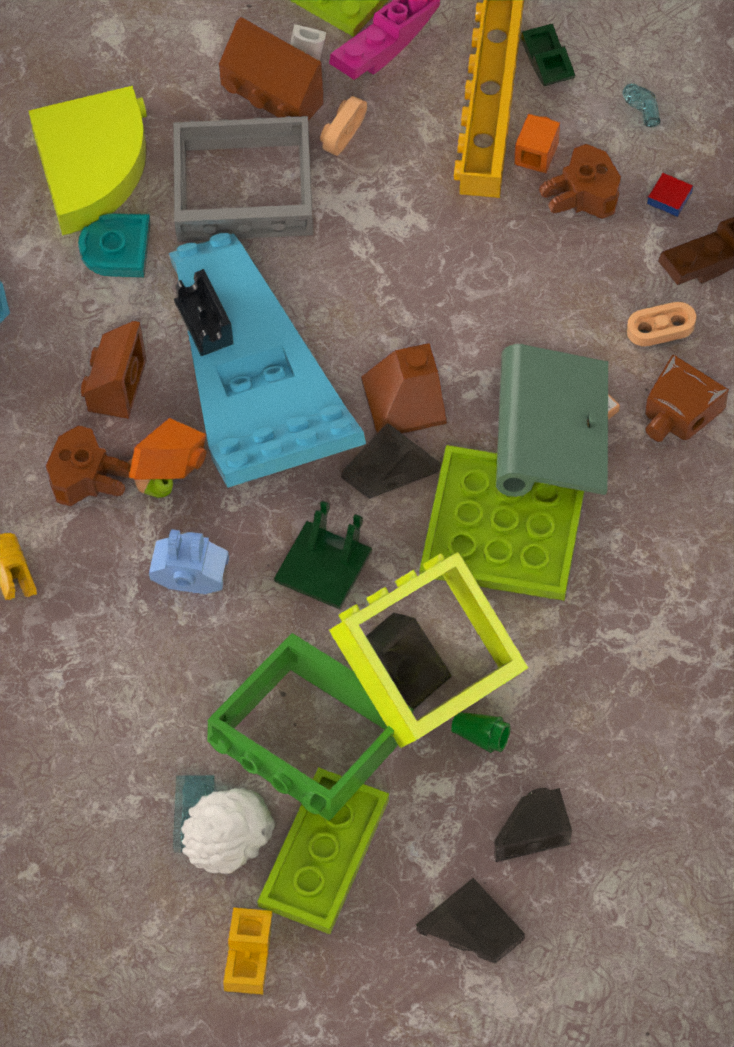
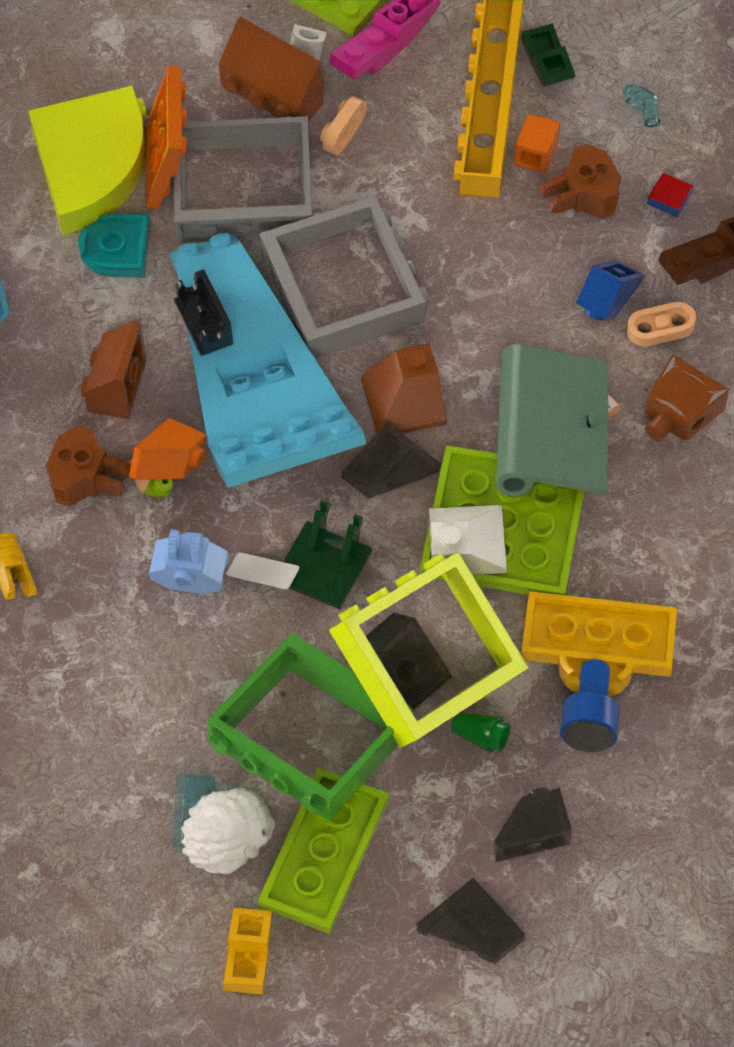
none -> orange plate [145,65,187,209]
none -> white sticker [226,552,299,590]
none -> light grey window [259,196,430,358]
none -> white slope [429,505,507,576]
none -> yellow plate [521,591,677,752]
none -> blue slope [576,260,645,321]

